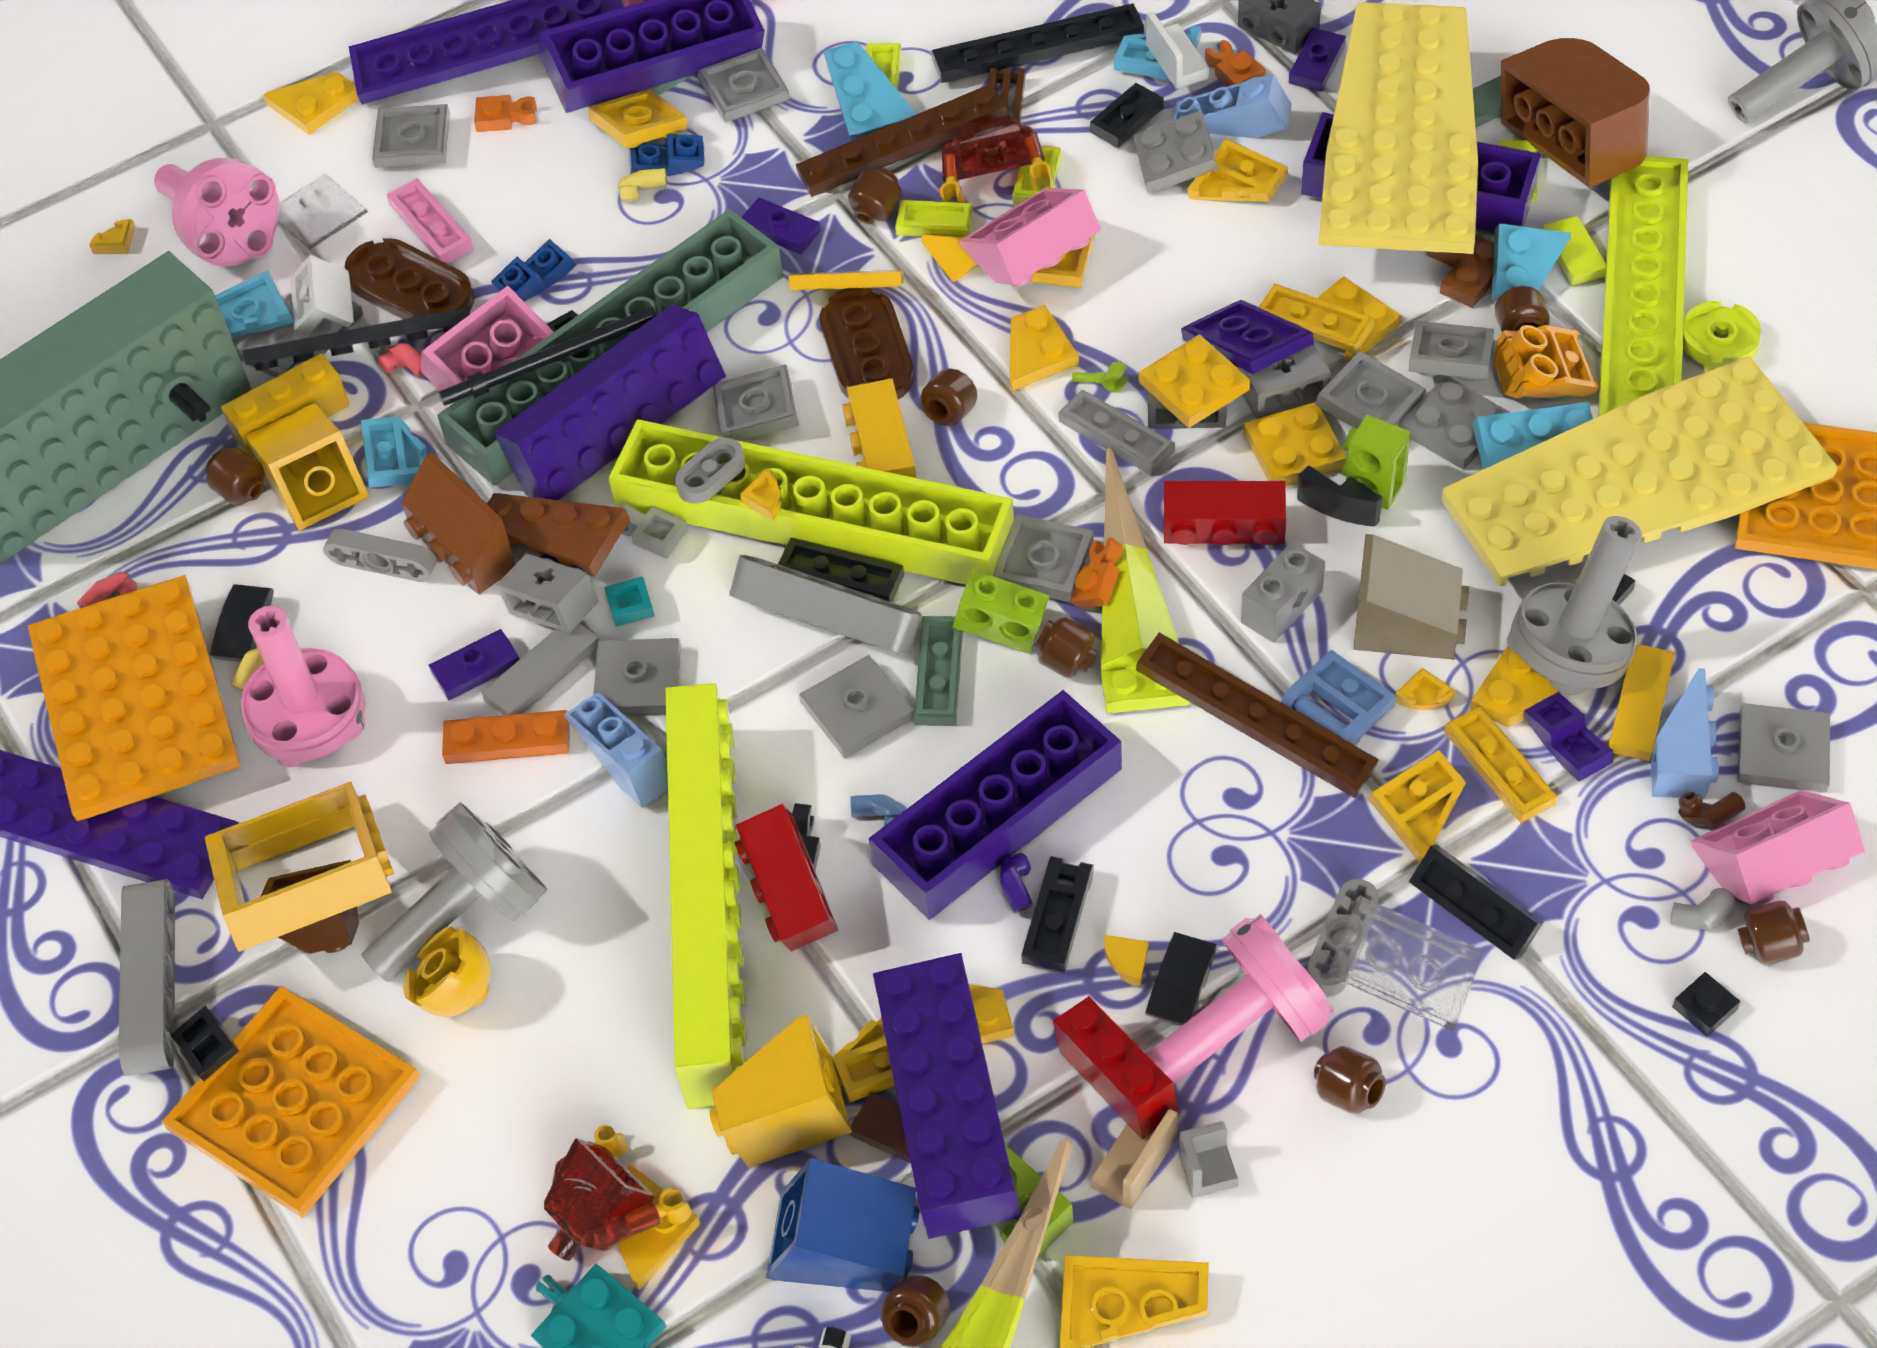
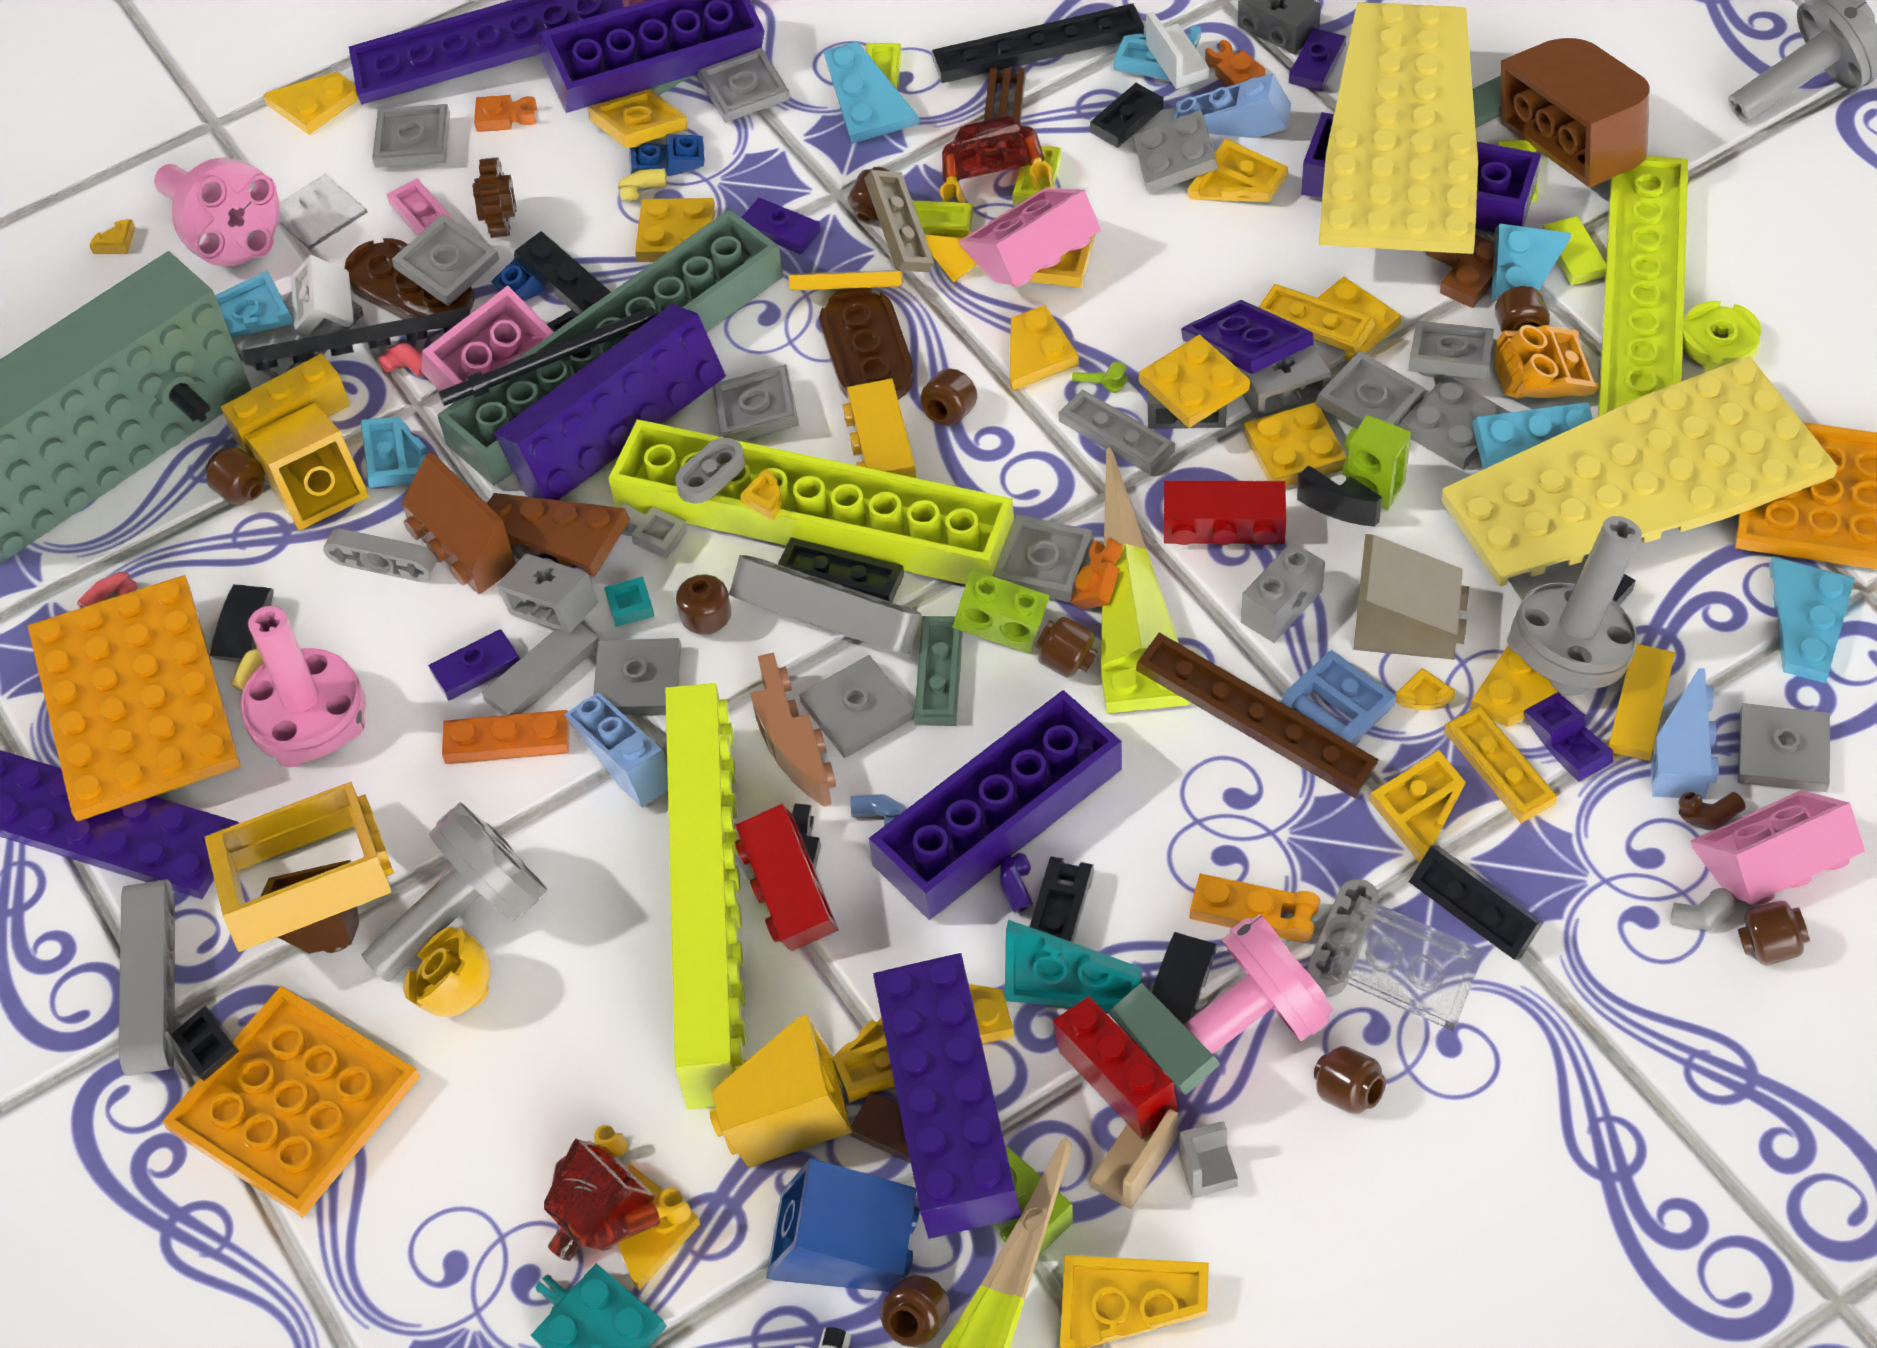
reddish brown plate [795,84,1008,197] -> none
yellow tile [1104,934,1149,988] -> none
black plate [1672,972,1741,1037] -> none
none -> light grey plate [392,213,499,306]
none -> reddish brown gear [472,157,517,238]
none -> black plate [514,231,611,315]
none -> yellow plate [635,198,716,262]
none -> reddish brown head [676,574,731,635]
none -> nougat slope [750,652,836,807]
none -> dark tan plate [864,170,935,272]
none -> teal wing [1005,919,1142,1011]
none -> sand green tile [1107,983,1220,1095]
none -> light orange plate [1189,873,1321,942]
none -> medium azure wing [1769,556,1855,684]

